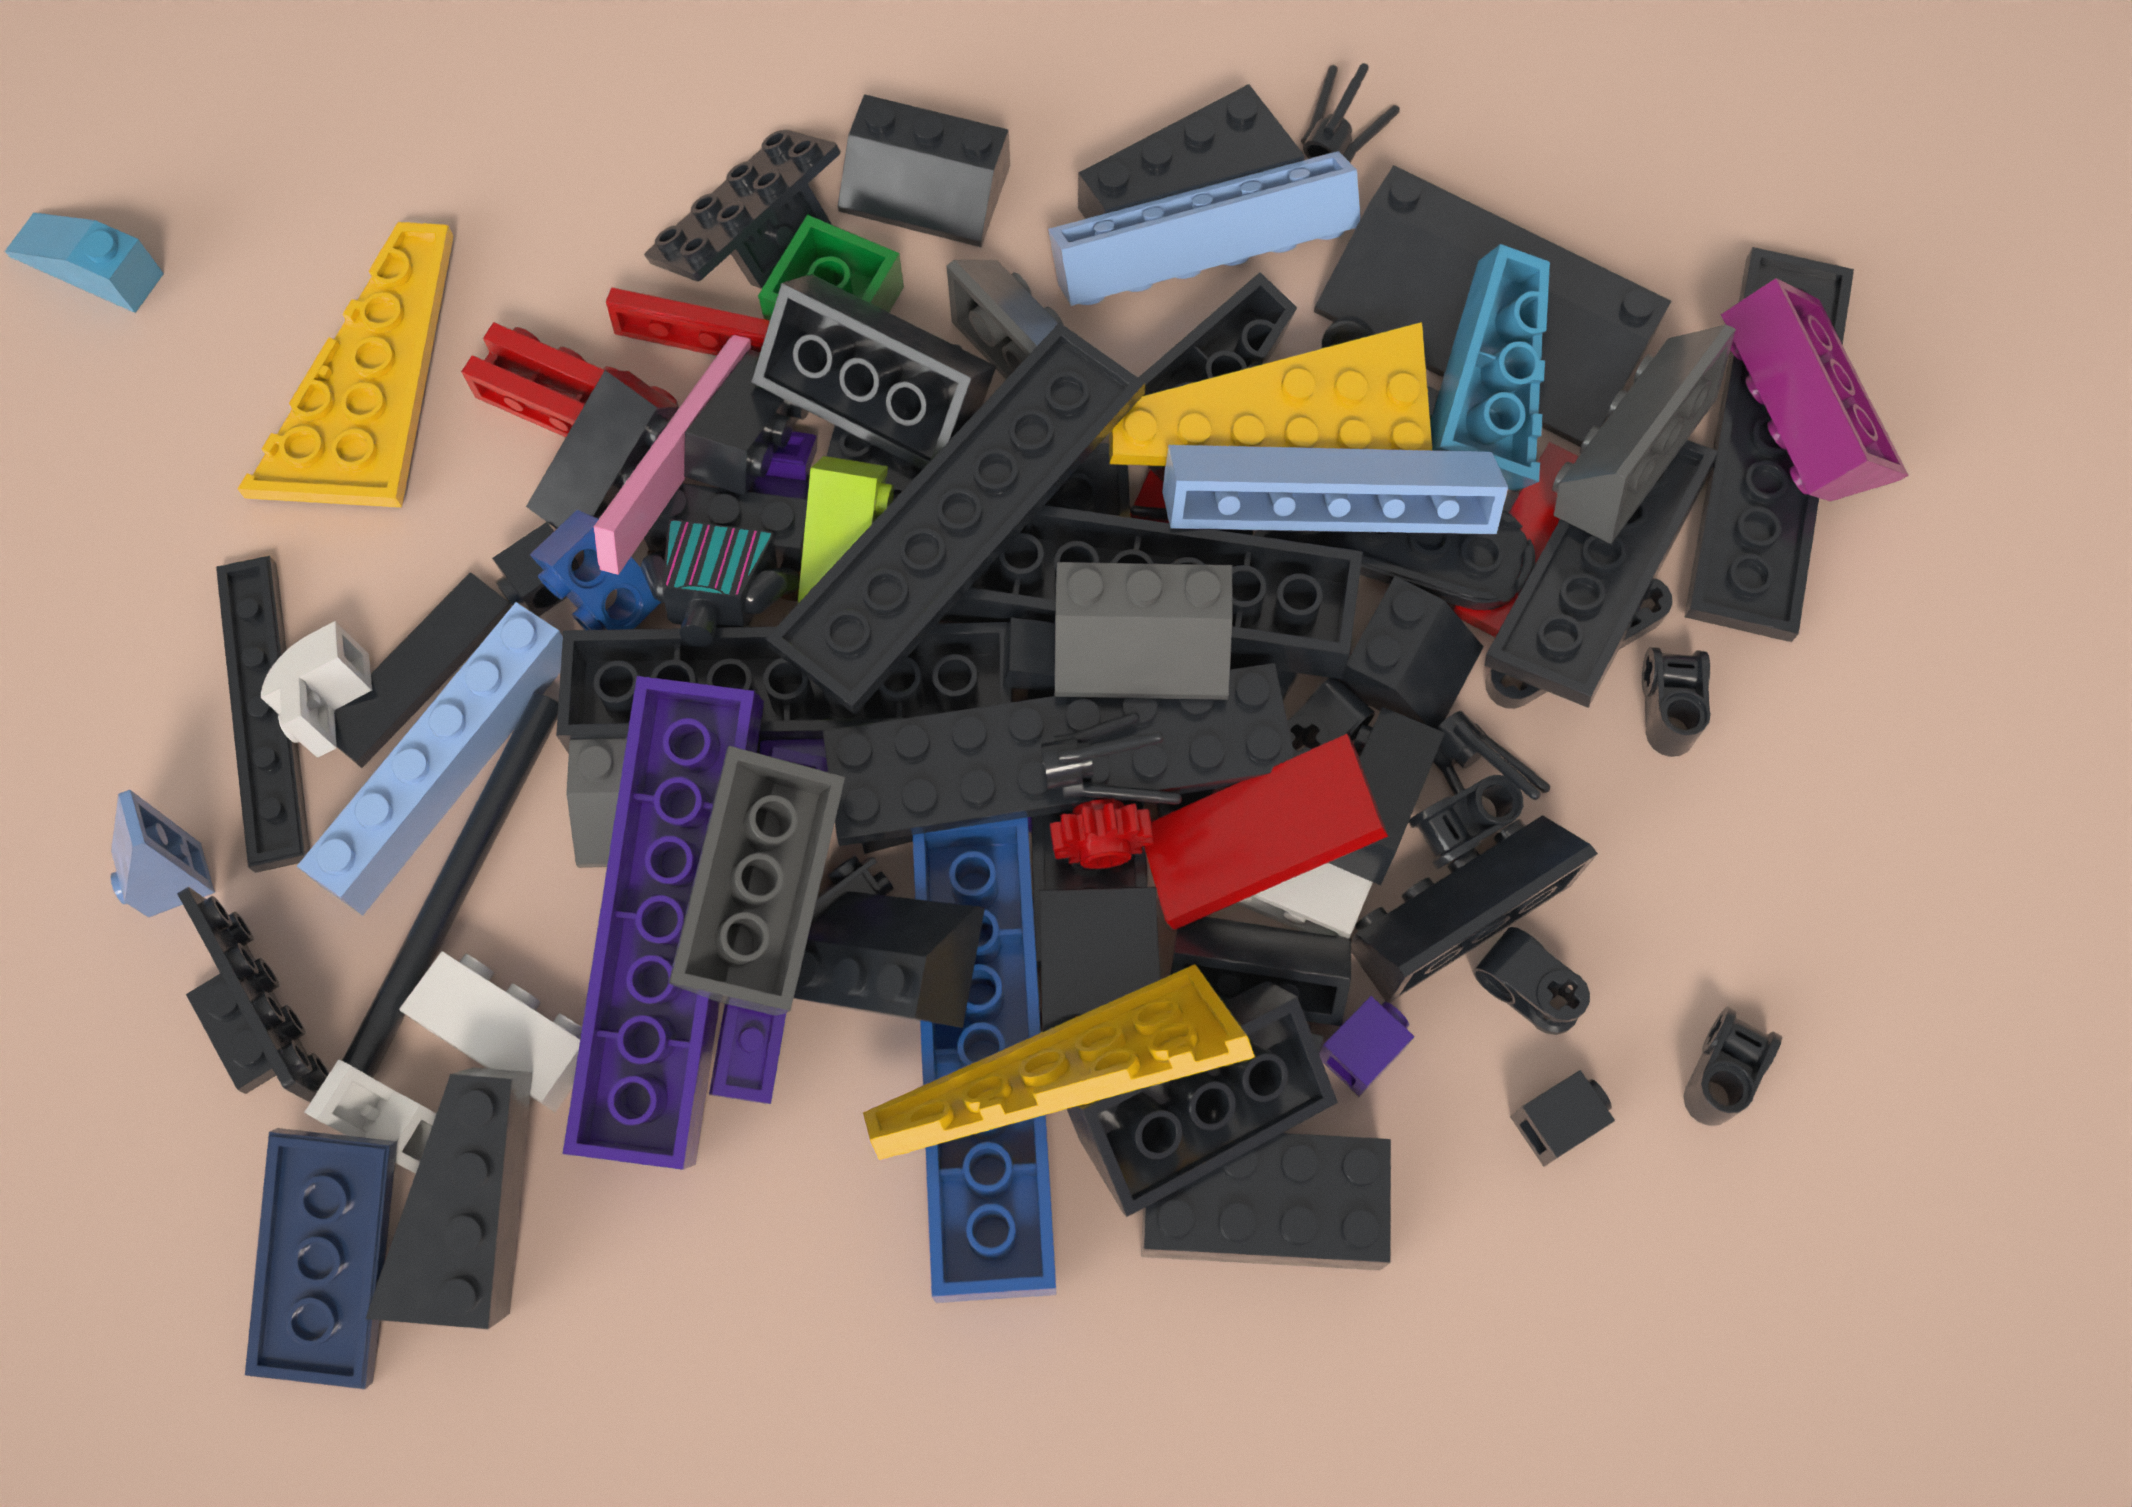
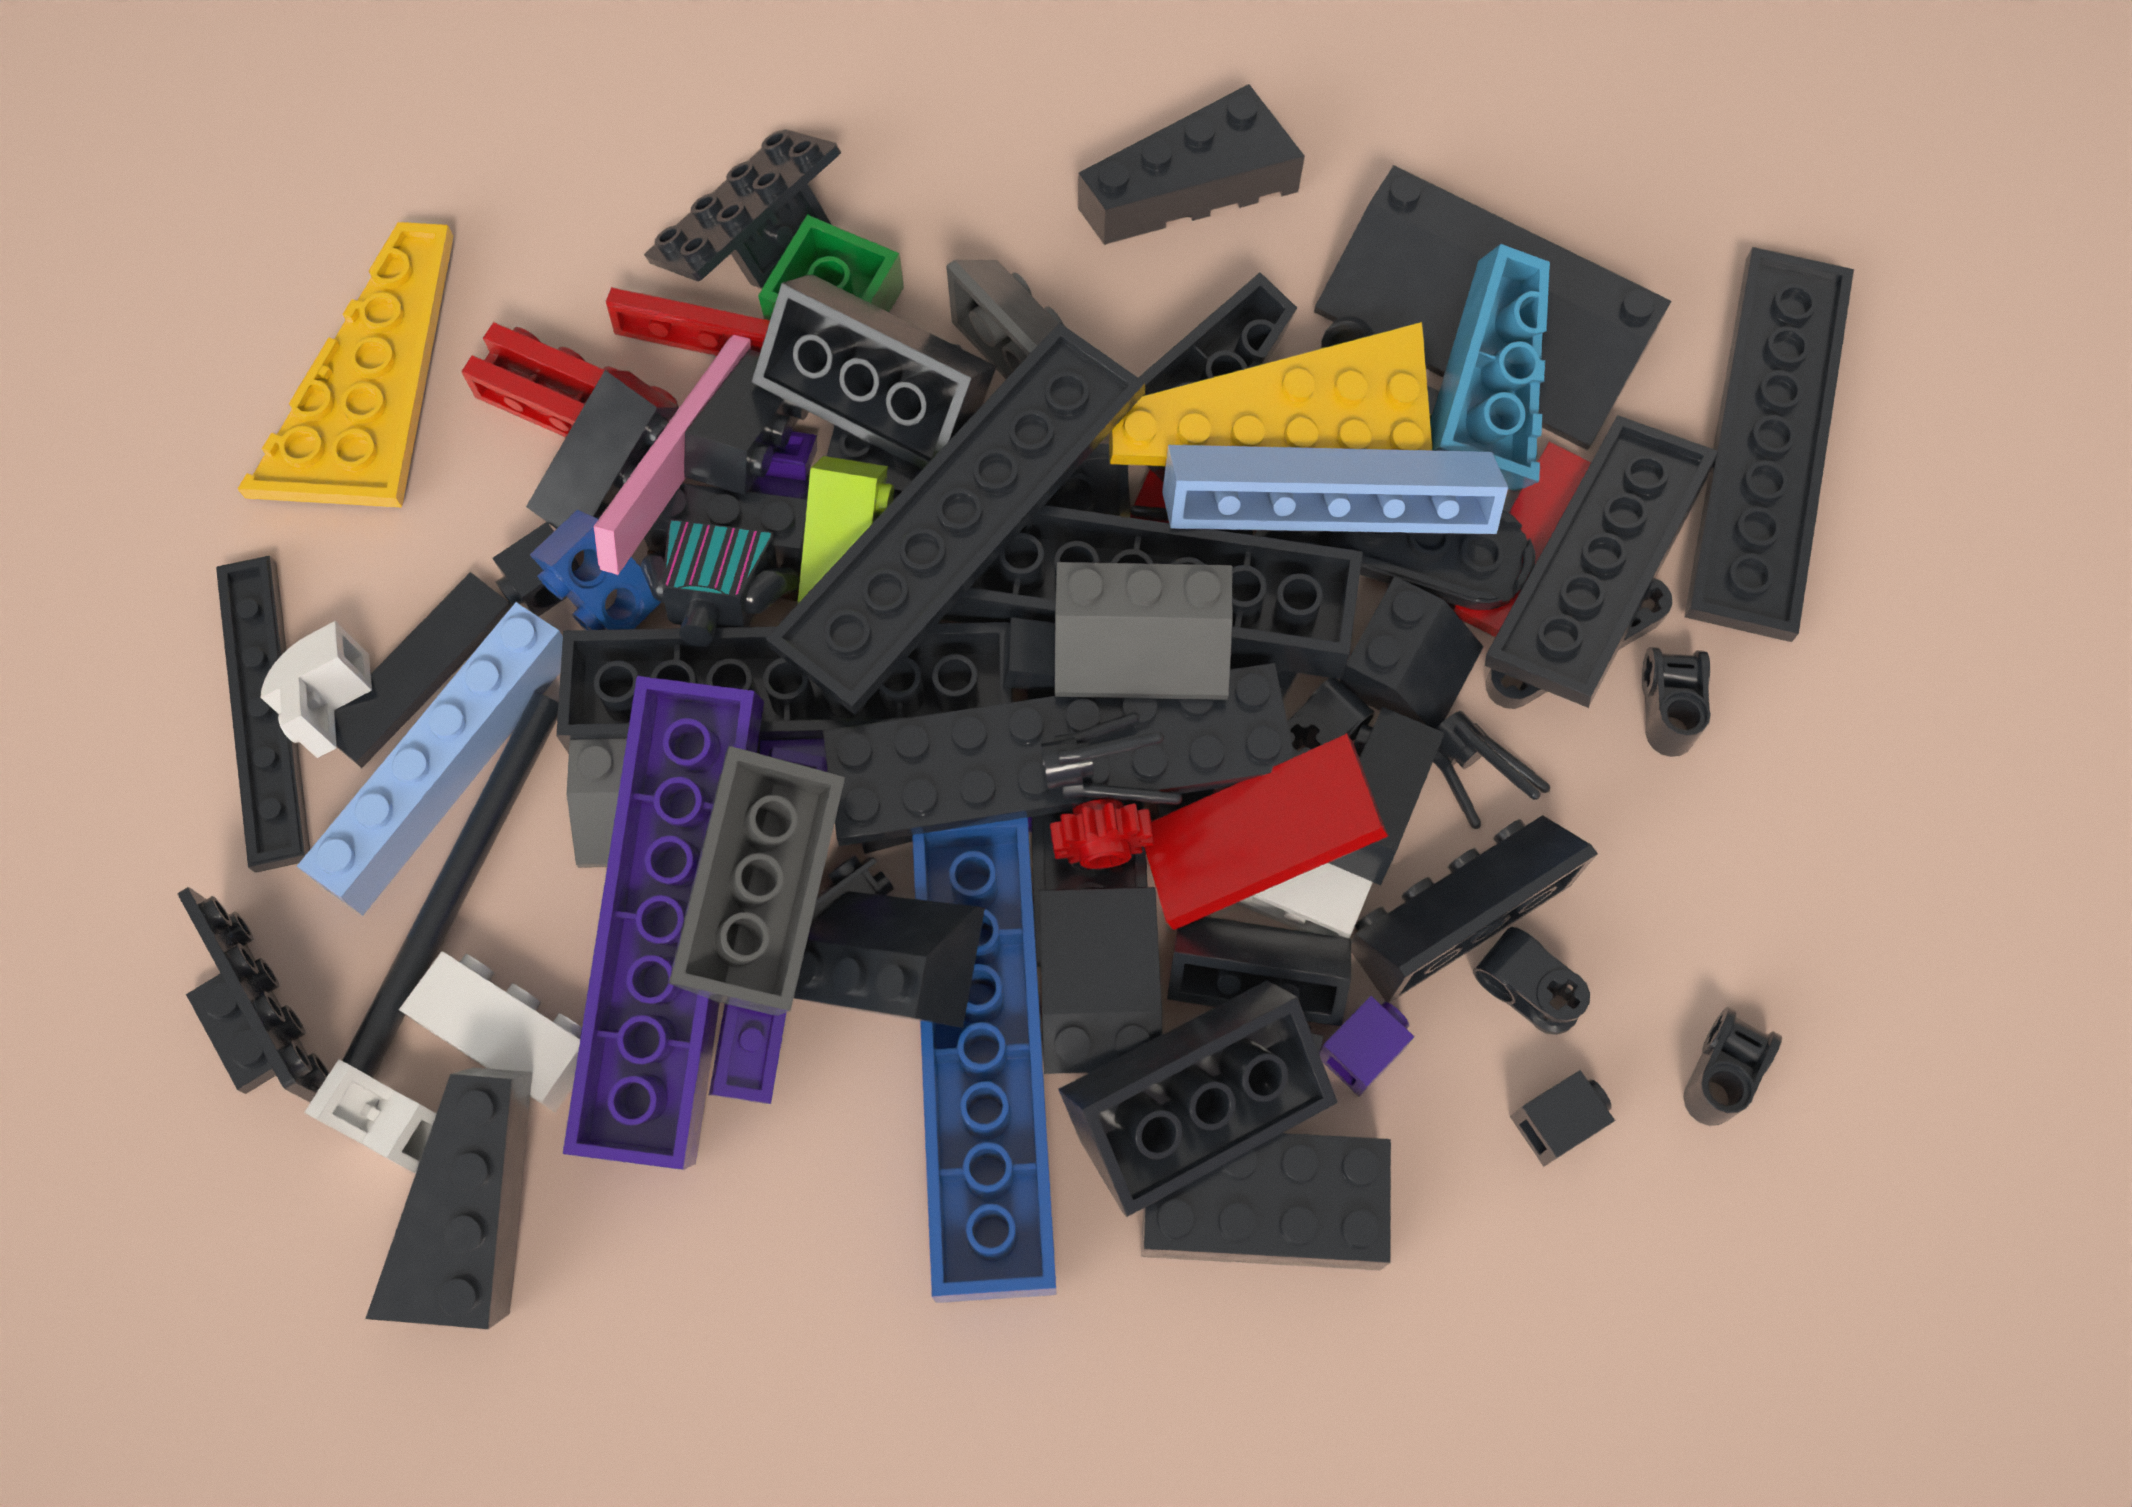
dark azure slope [5,212,164,313] -> none
medium blue slope [110,790,215,917] -> none
dark blue tile [245,1128,397,1389] -> none
slope [838,94,1010,247] -> none
yellow wing [863,964,1255,1160] -> none
light blue brick [1048,151,1361,306] -> none
black plant [1301,63,1400,163] -> none
black piece [1408,775,1524,869] -> none
dark grey slope [1552,324,1736,544] -> none
magenta slope [1721,278,1909,502] -> none

